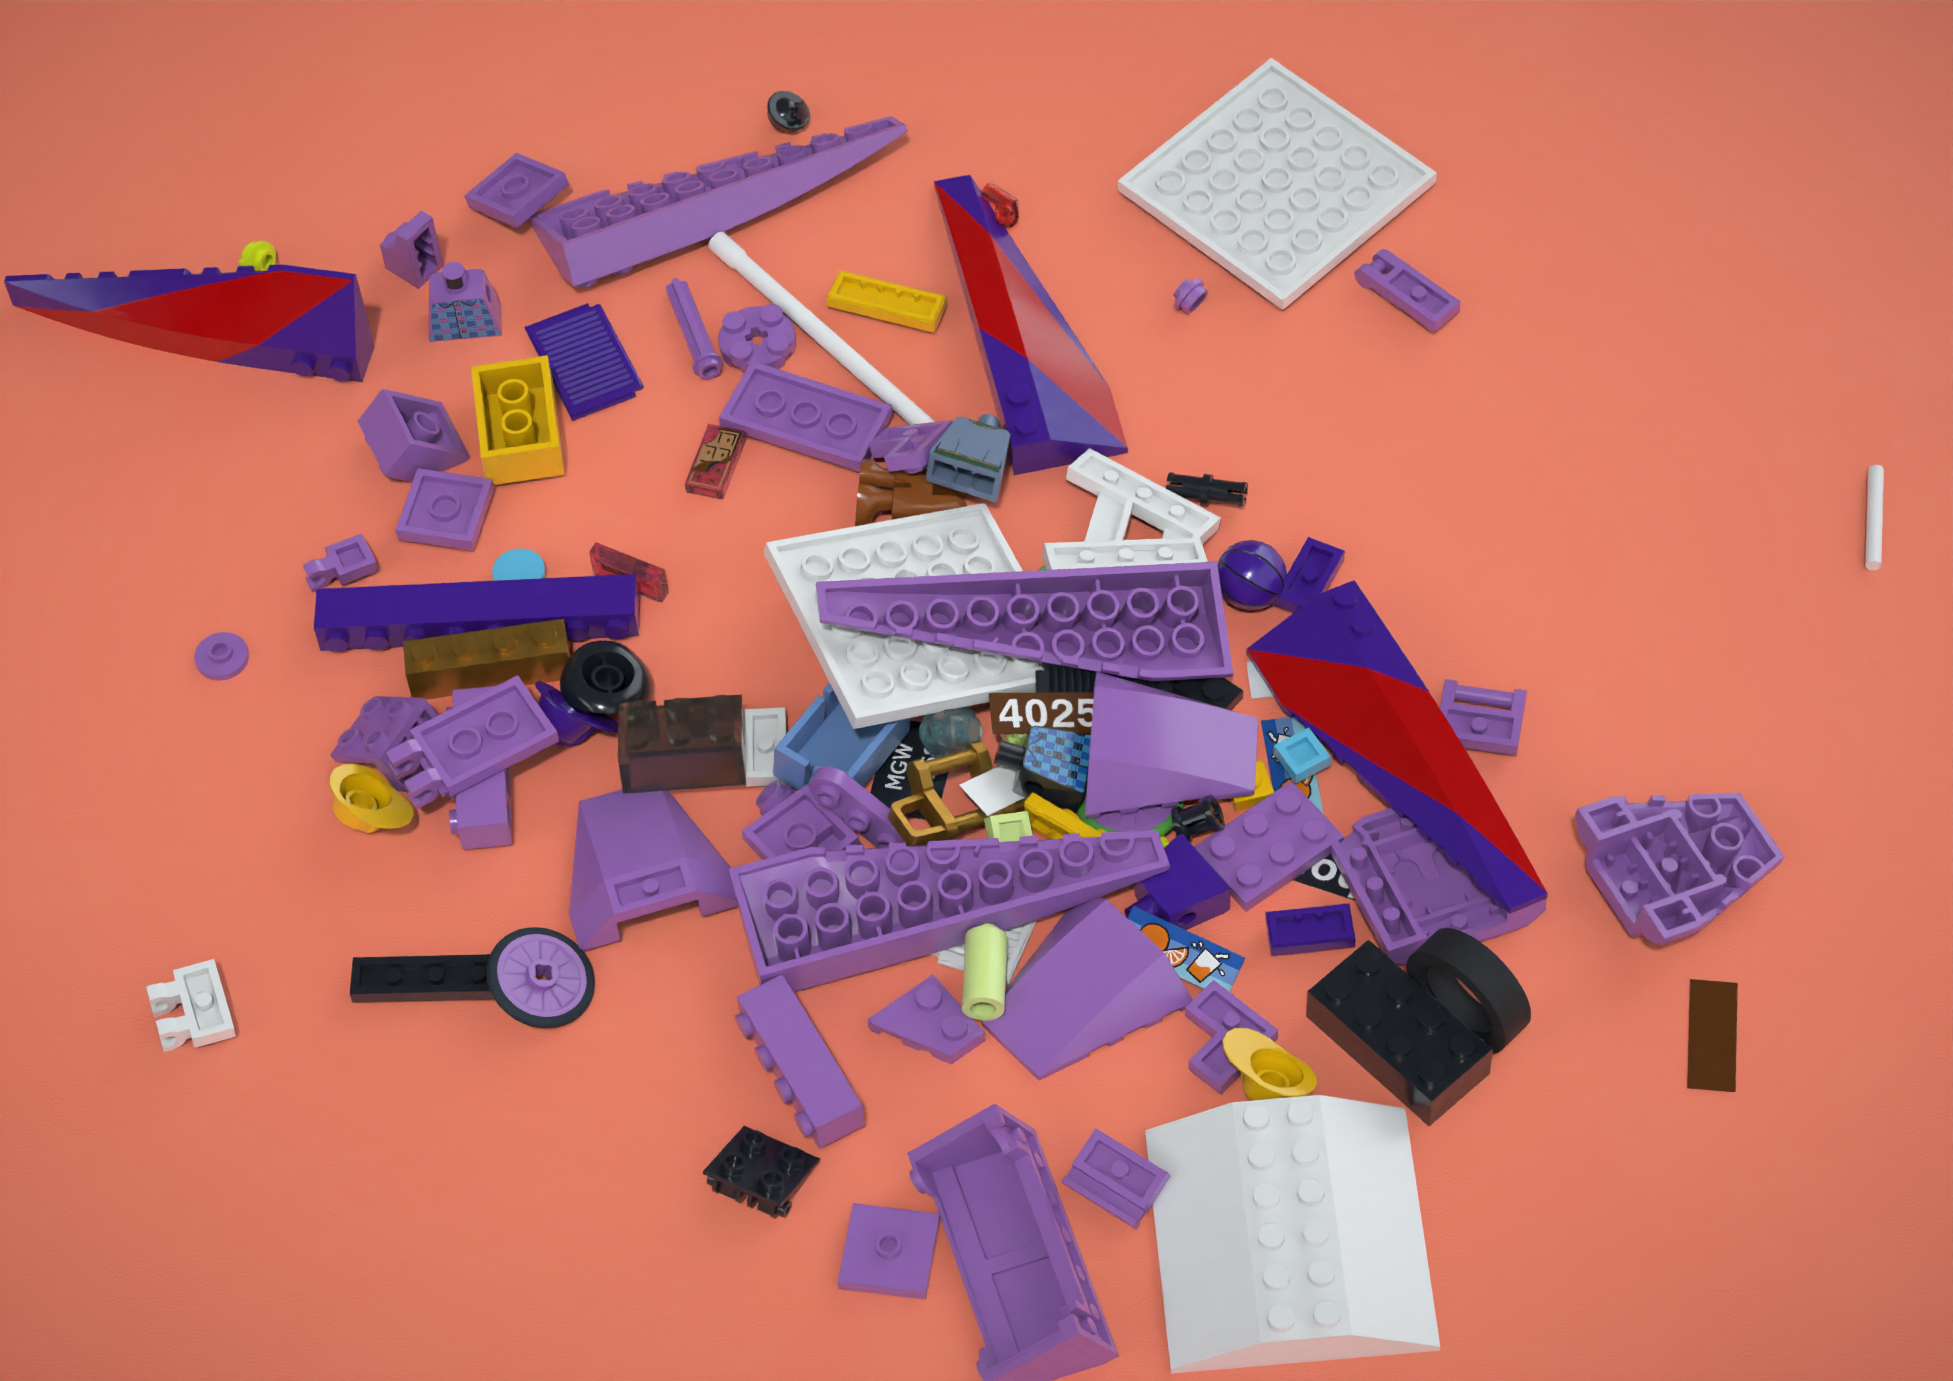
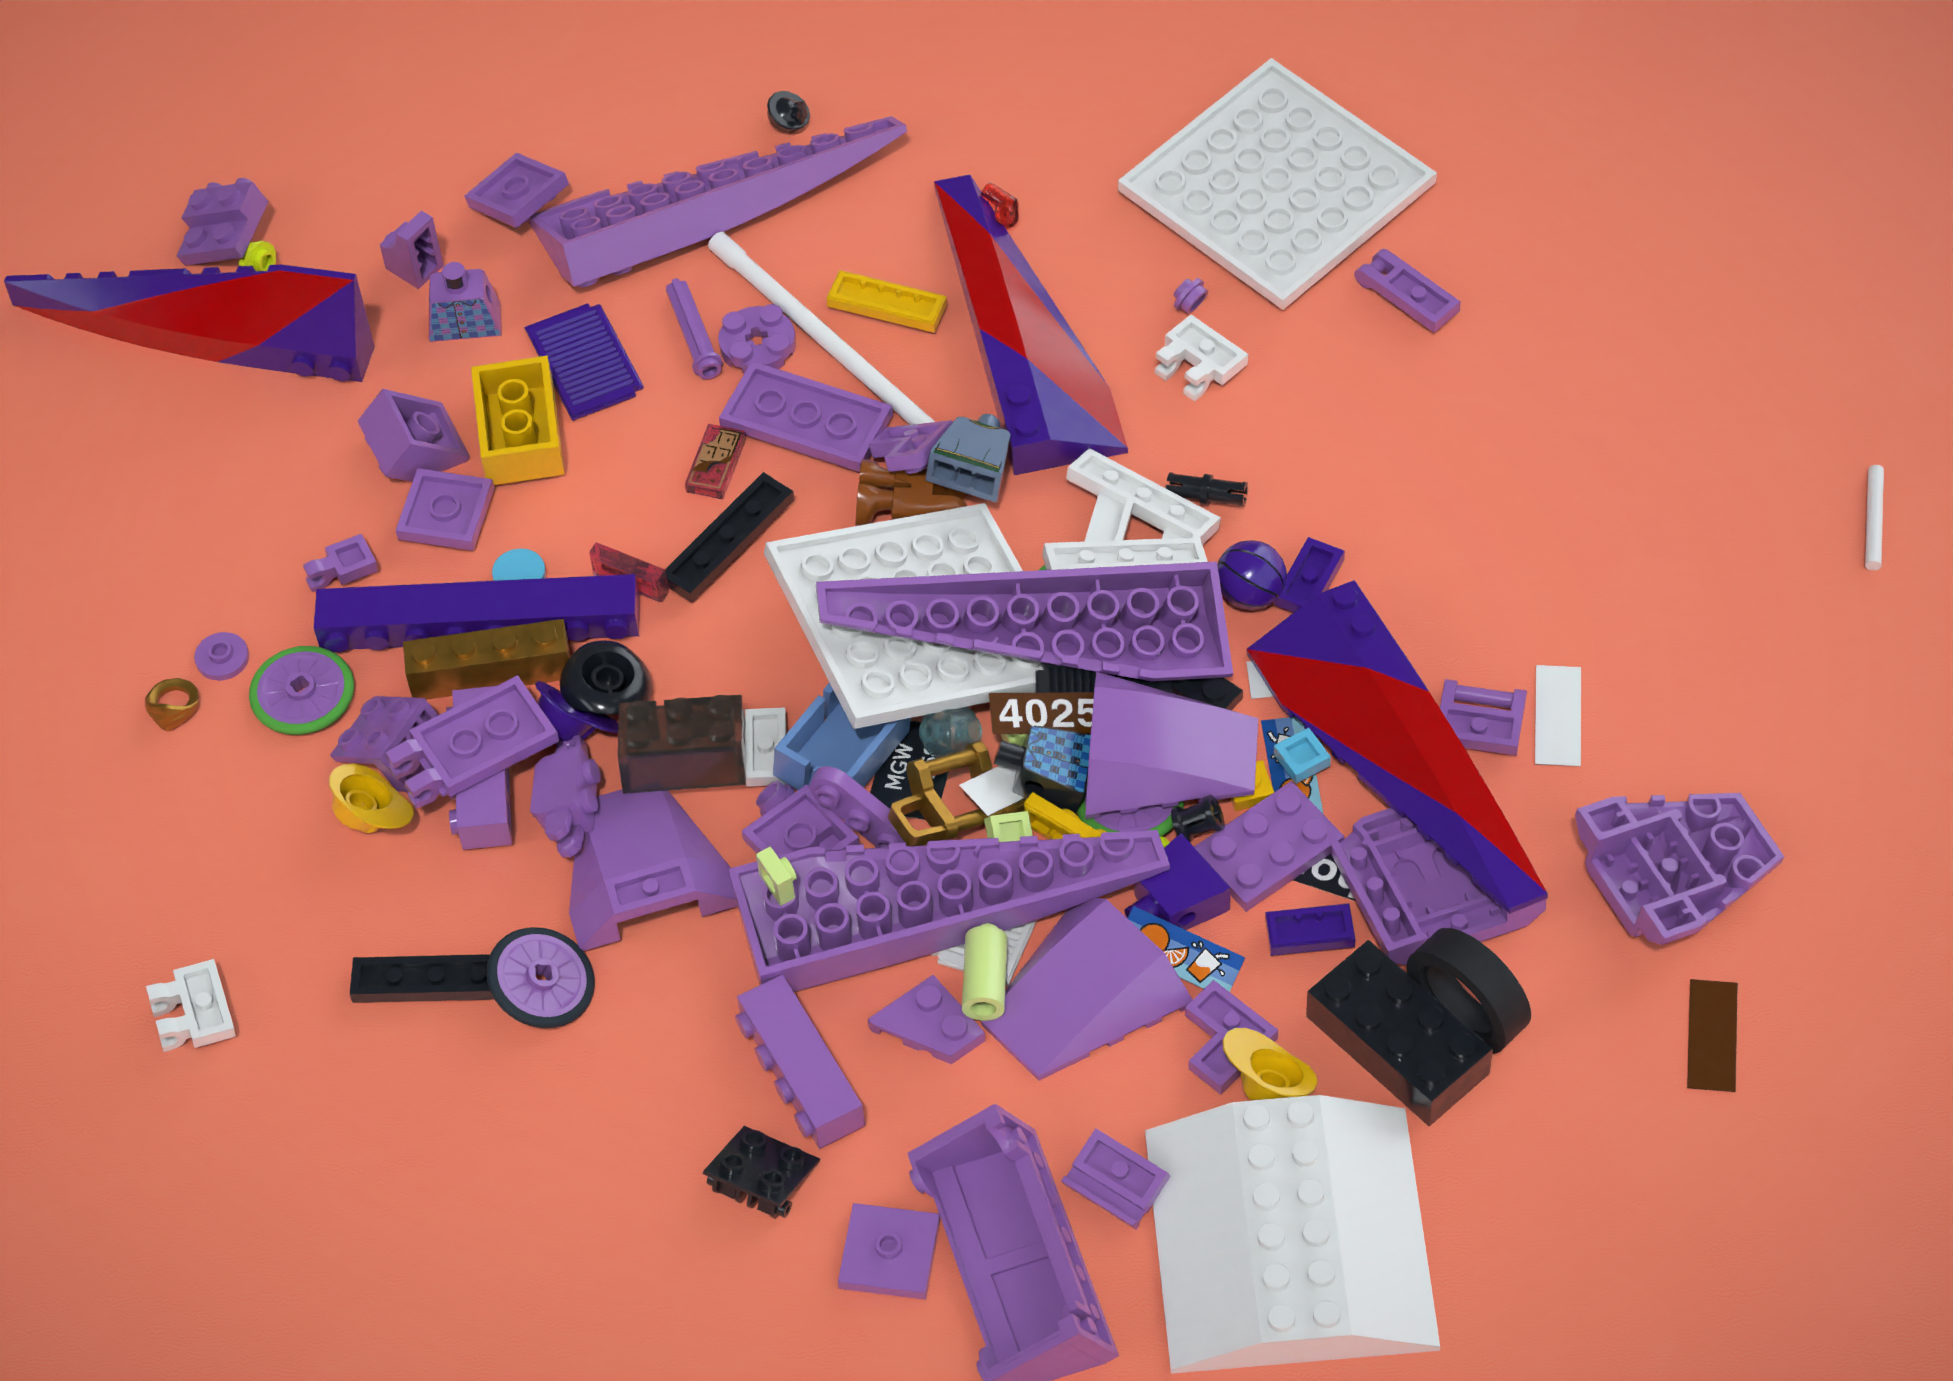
none -> pearl gold piece [145,678,199,732]
none -> medium lavender plate [177,178,269,266]
none -> medium lavender wheel [249,646,354,735]
none -> medium lavender hinge [530,735,601,858]
none -> black plate [660,472,794,603]
none -> yellowish green plate [756,846,797,906]
none -> white plate [1155,315,1249,402]
none -> white sticker [1535,665,1581,766]

